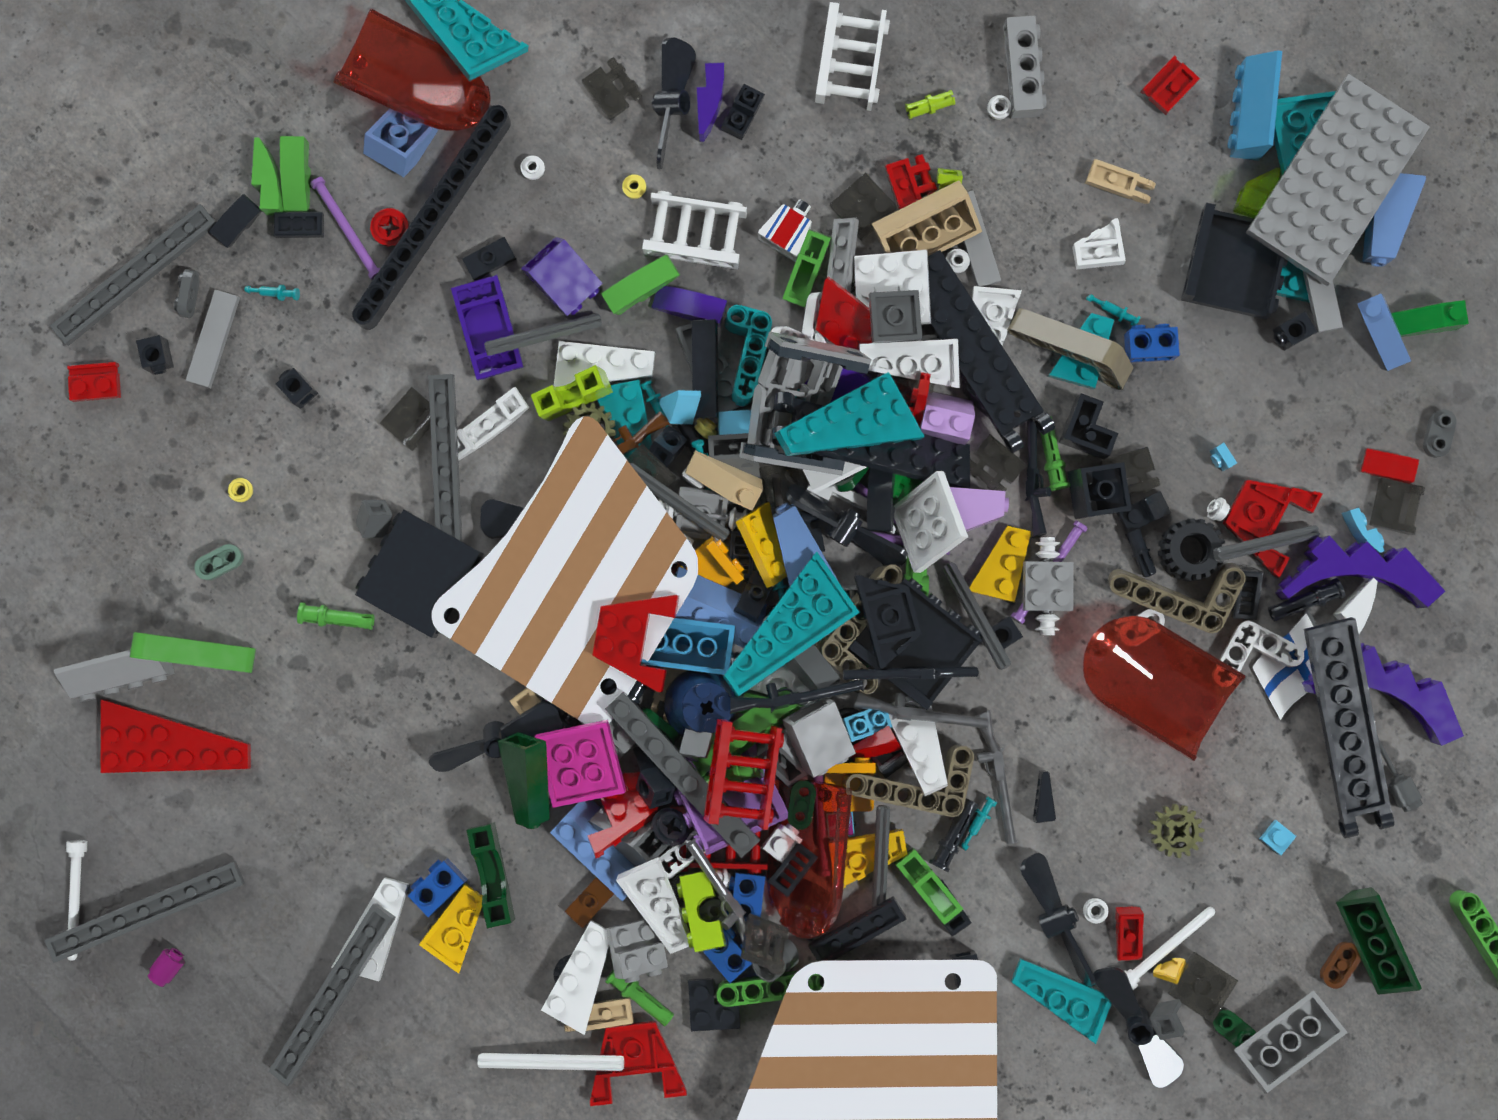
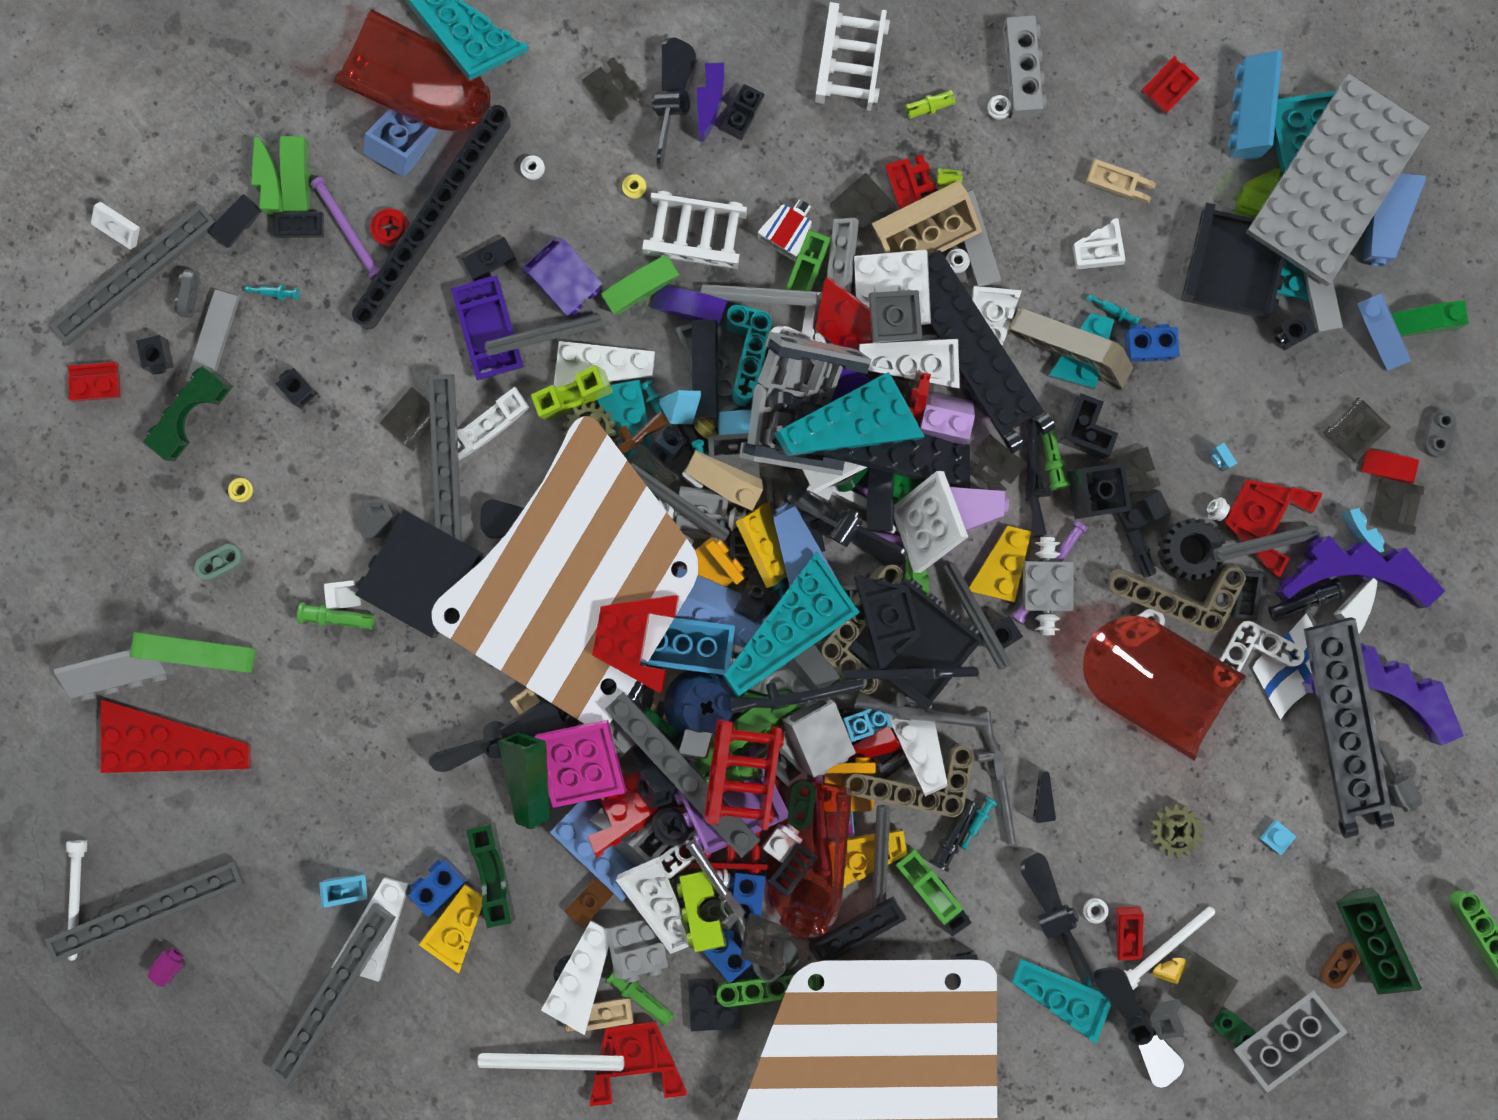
none -> white plate [91,202,140,249]
none -> dark green arch [143,366,233,461]
none -> medium azure slope [319,875,367,908]
none -> white panel [324,580,361,609]
none -> light grey axle [700,284,818,306]
none -> clear smoke plate [1323,398,1391,462]

